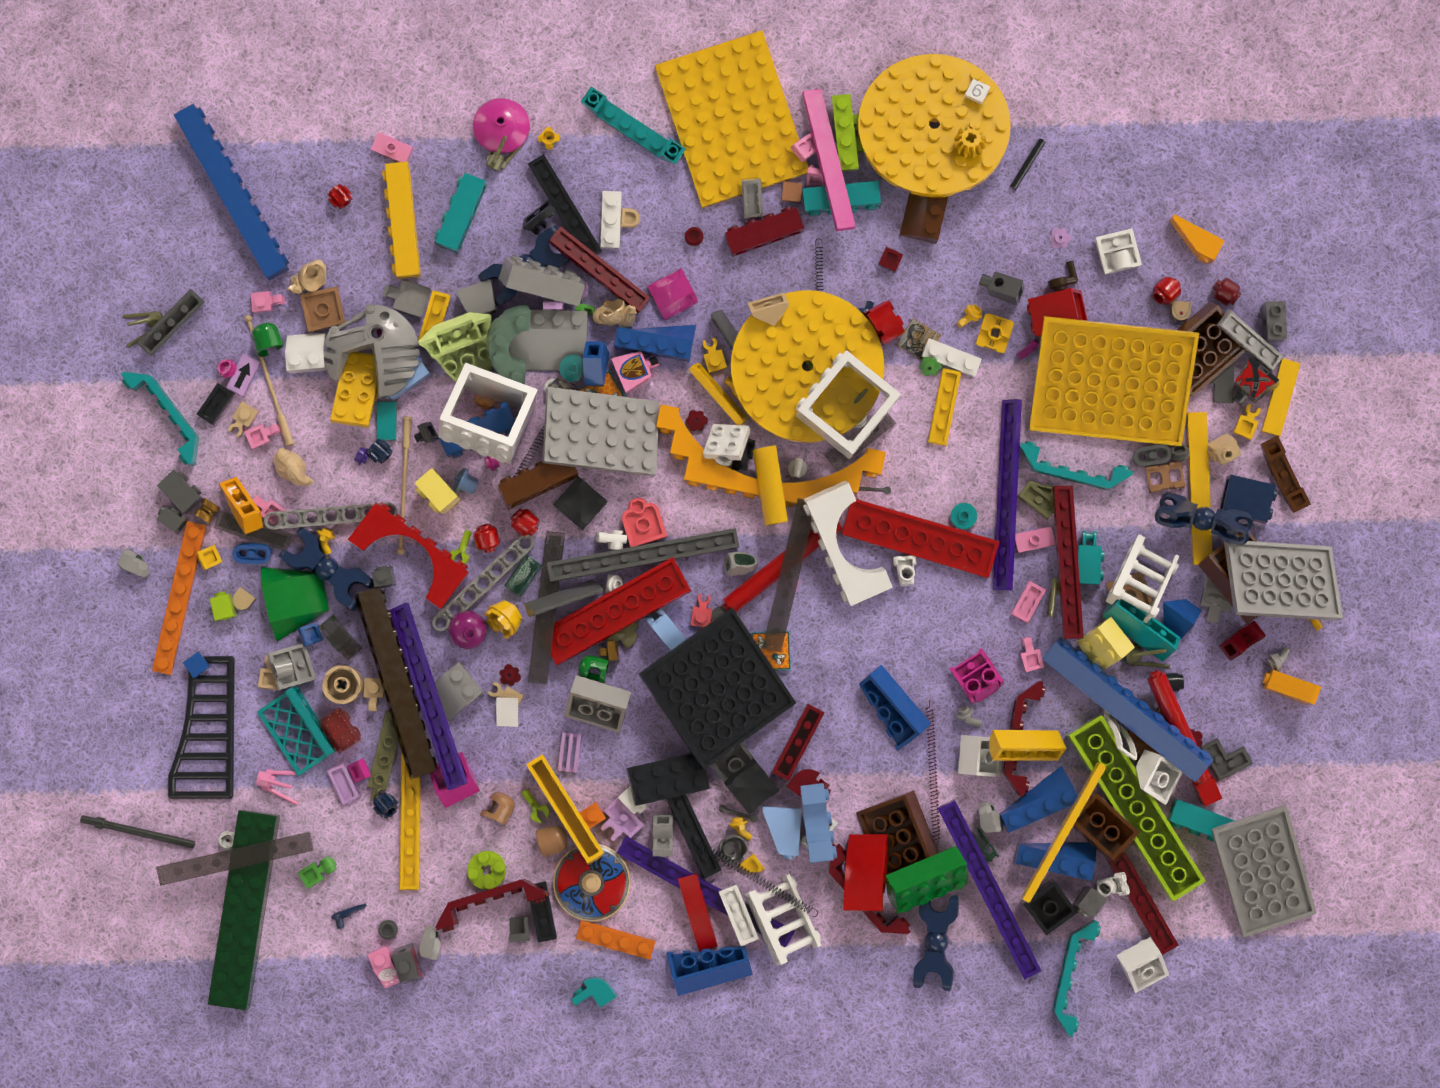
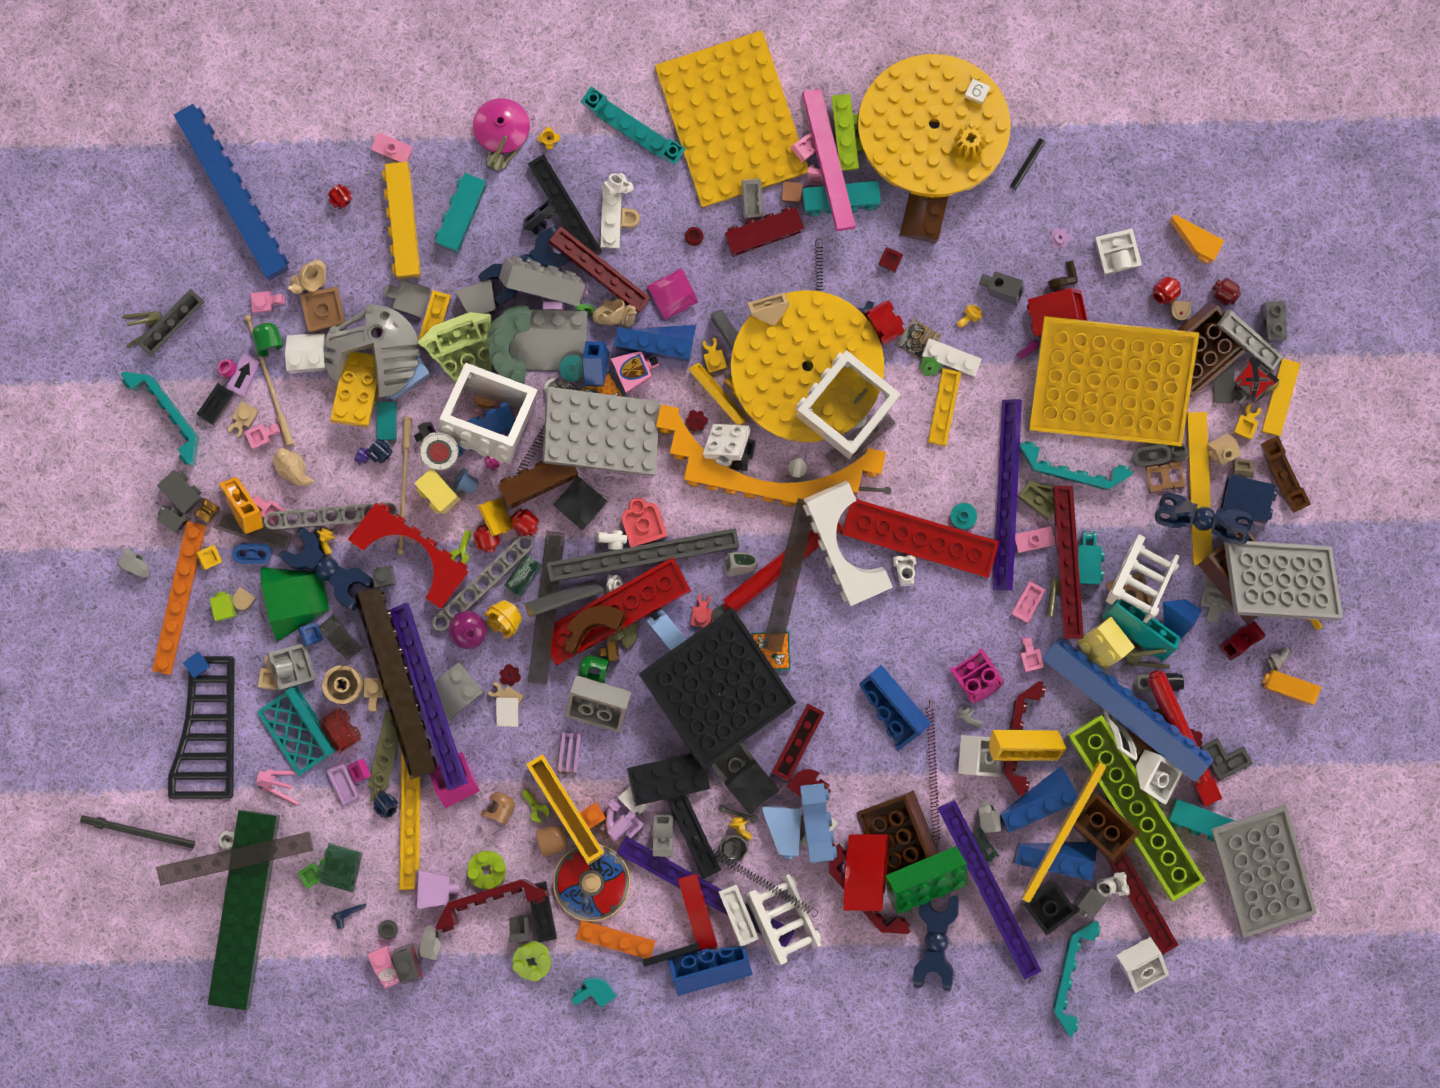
yellow tile [738,853,765,873] -> none
yellow brick [753,445,788,526] -> none
yellow piece [975,313,1014,354] -> none
none -> clear green slope [317,843,363,893]
none -> lavender torso [414,870,460,909]
none -> tile [420,432,459,470]
none -> yellow piece [478,498,513,536]
none -> lime plate [512,941,552,981]
none -> reddish brown arch [565,606,628,656]
none -> white plate [601,173,633,197]
none -> lavender plant [606,799,636,841]
none -> black bar [642,943,700,967]
none -> light grey plate [1134,674,1151,693]
none -> dark tan plate [1232,459,1254,478]

